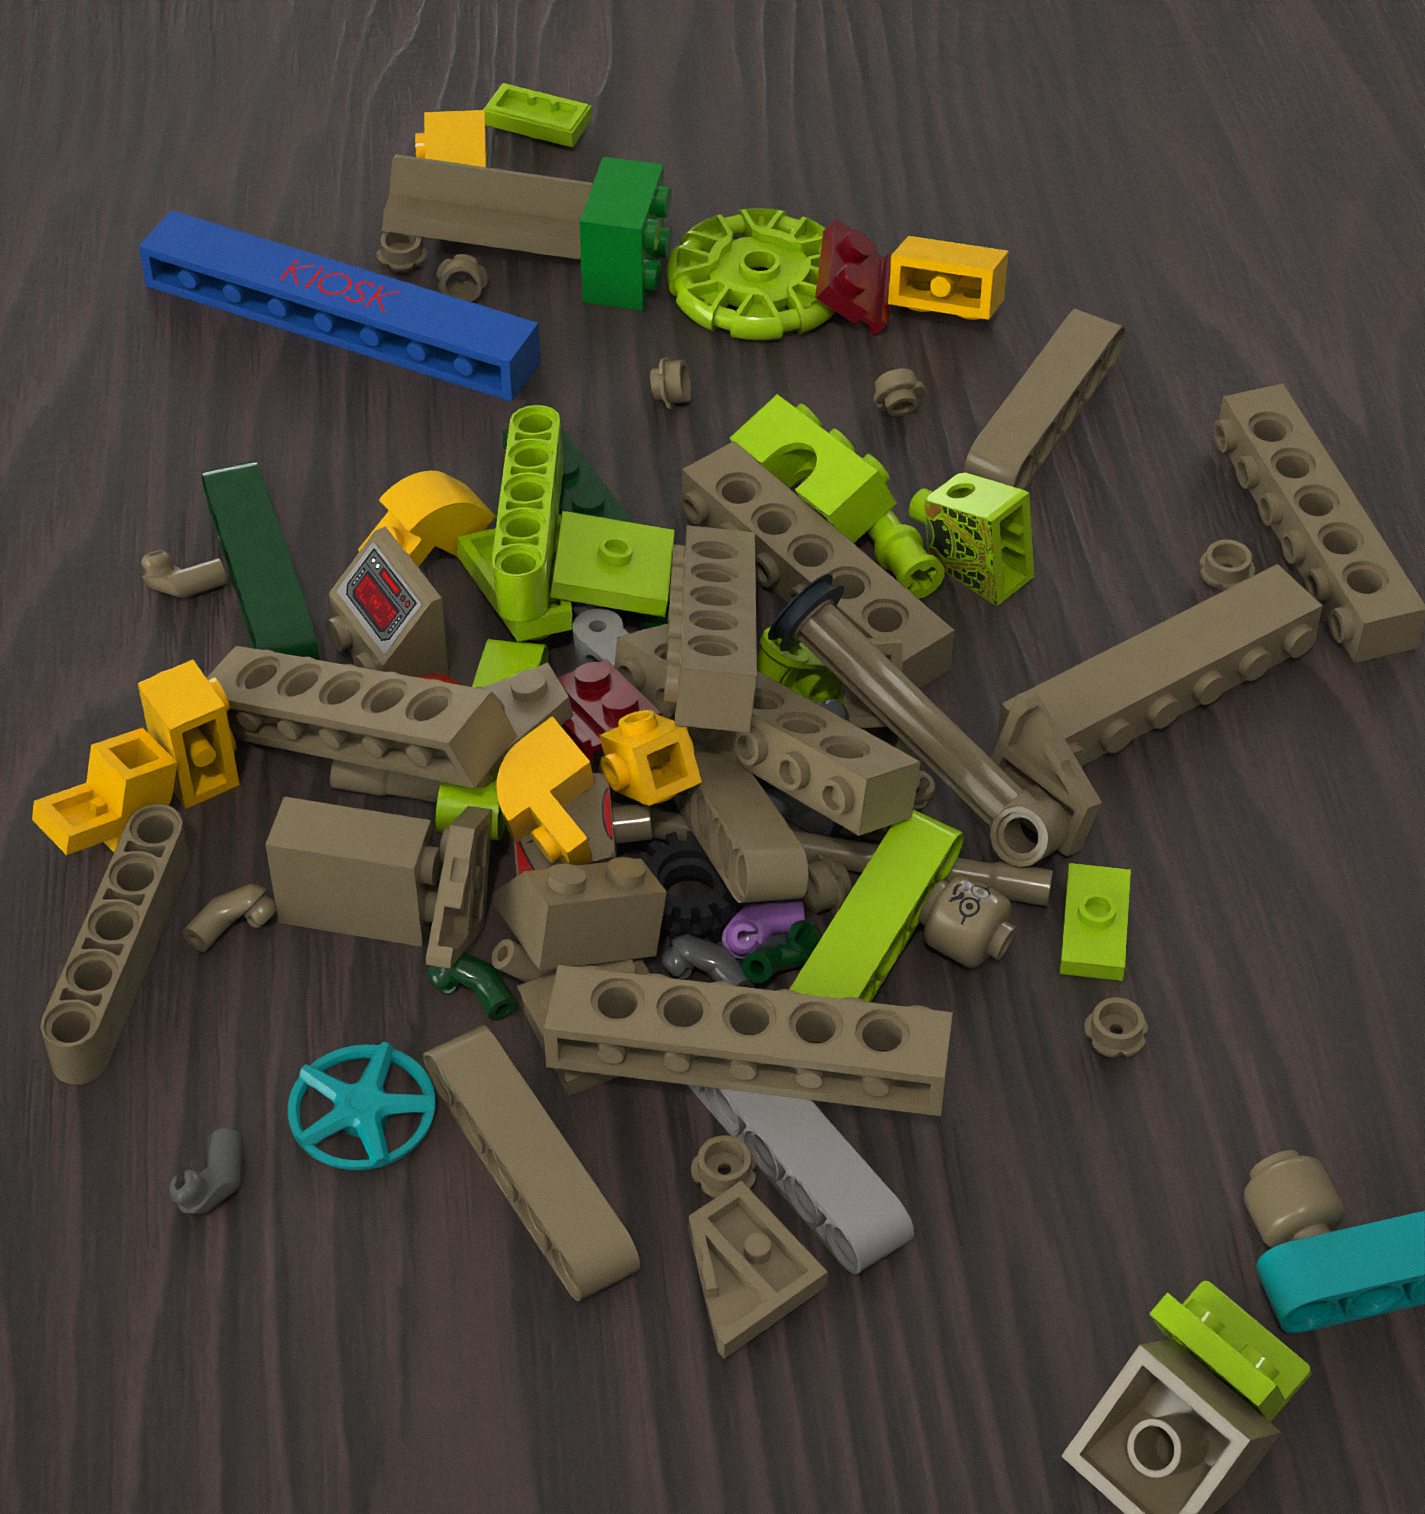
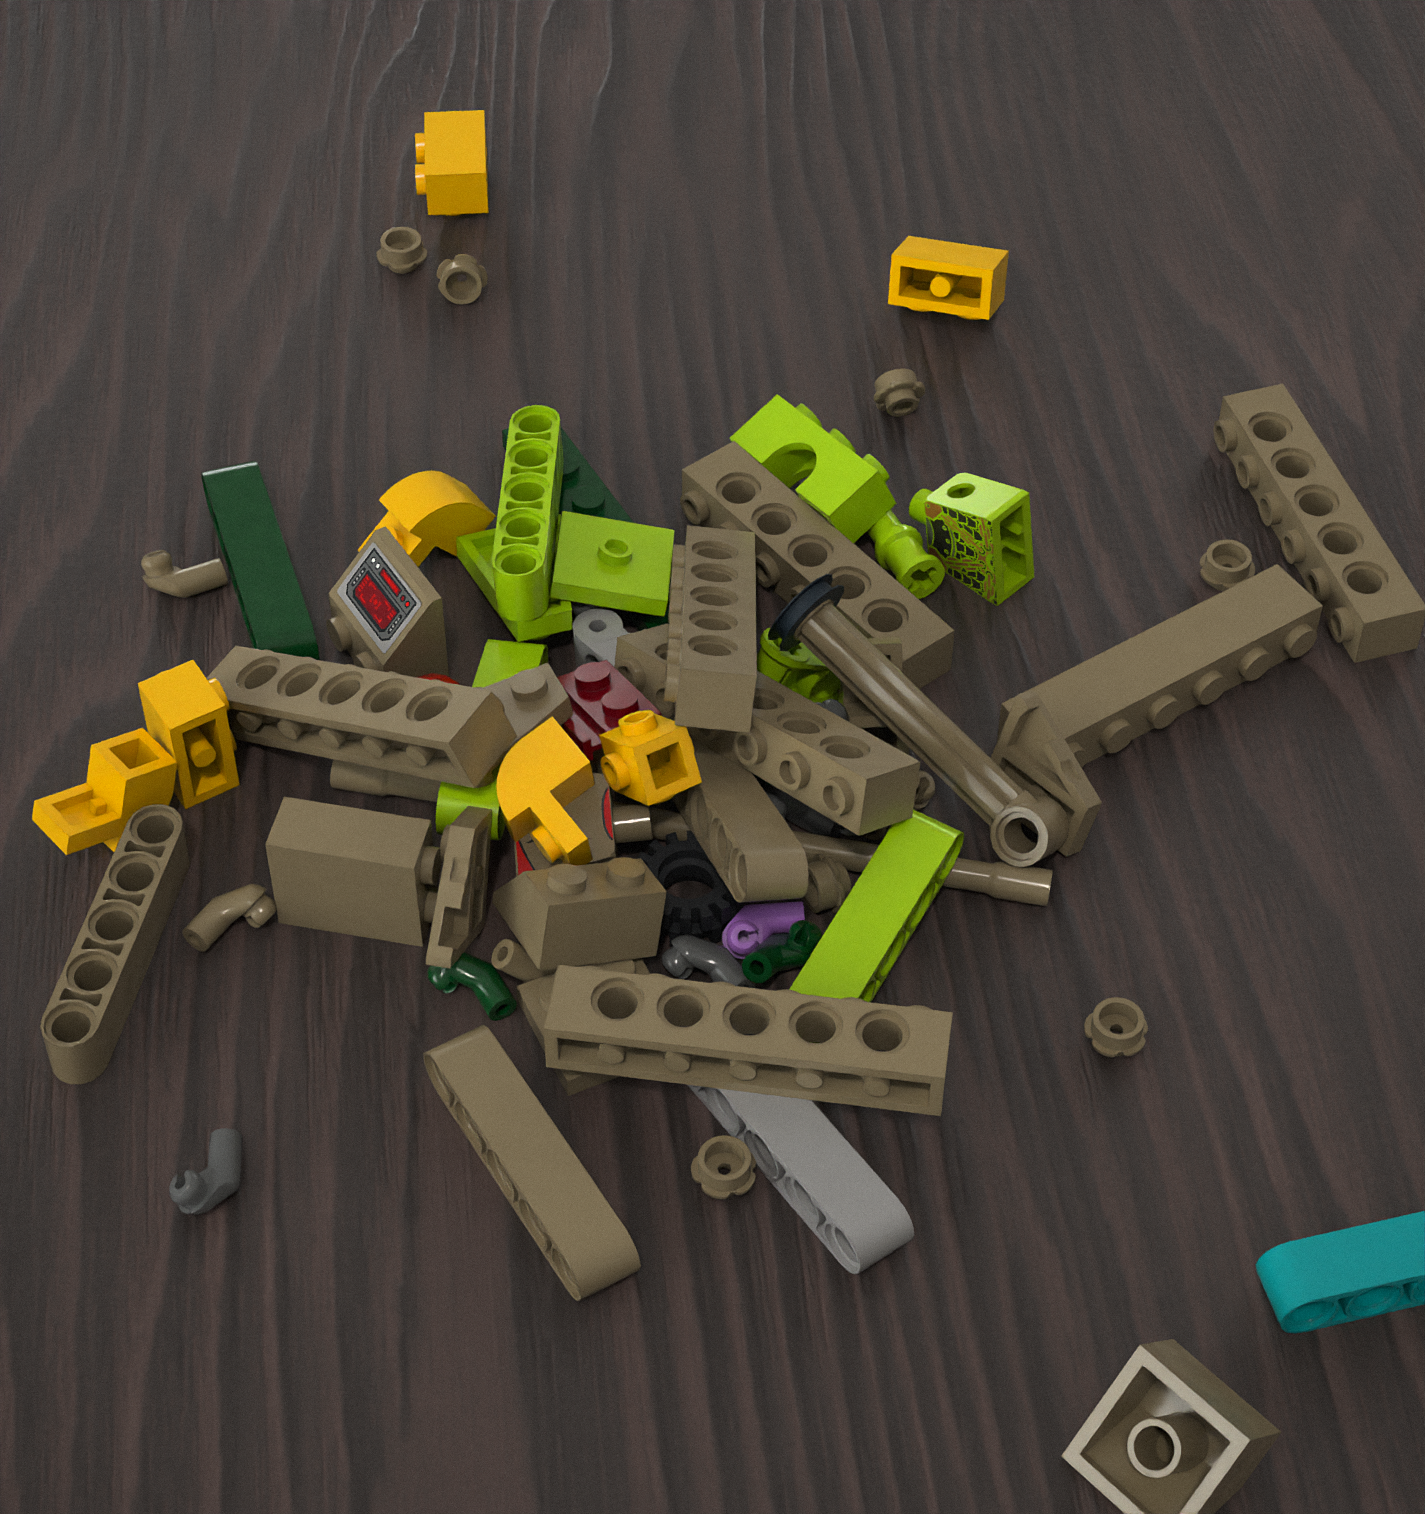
blue brick [139,210,541,402] -> none
teal wheel [287,1042,436,1170] -> none
dark tan panel [382,155,593,260] -> none
lime plate [483,83,592,147] -> none
green brick [579,157,672,311] -> none
dark tan plate [650,357,691,410] -> none
lime plate [666,208,836,341] -> none
dark tan wing [688,1181,828,1359] -> none
dark red plate [815,219,891,336] -> none
dark tan head [918,874,1017,968] -> none
dark tan beam [963,309,1126,490] -> none
lime plate [1060,863,1131,981] -> none
lime bracket [1149,1281,1312,1422] -> none
dark tan head [1243,1150,1345,1249] -> none

